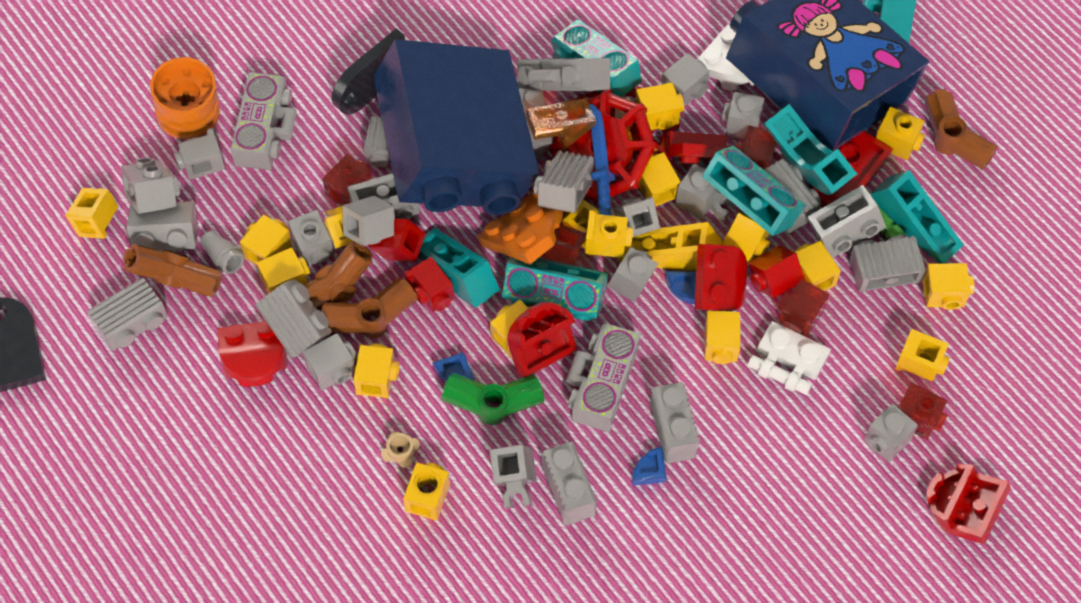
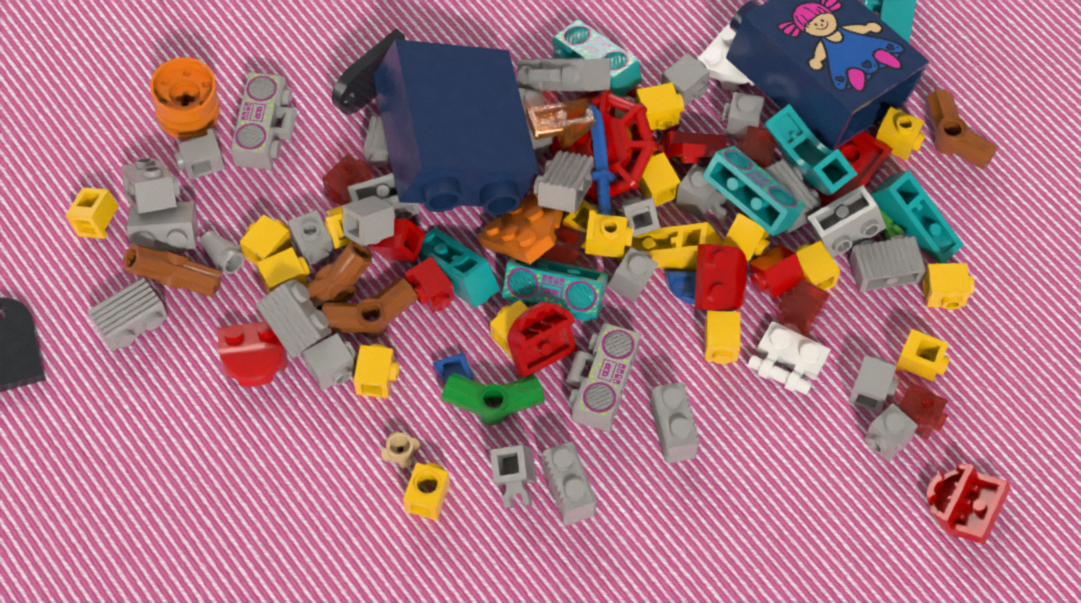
blue tile [632,447,667,486] -> none
none -> light grey brick [849,355,899,413]

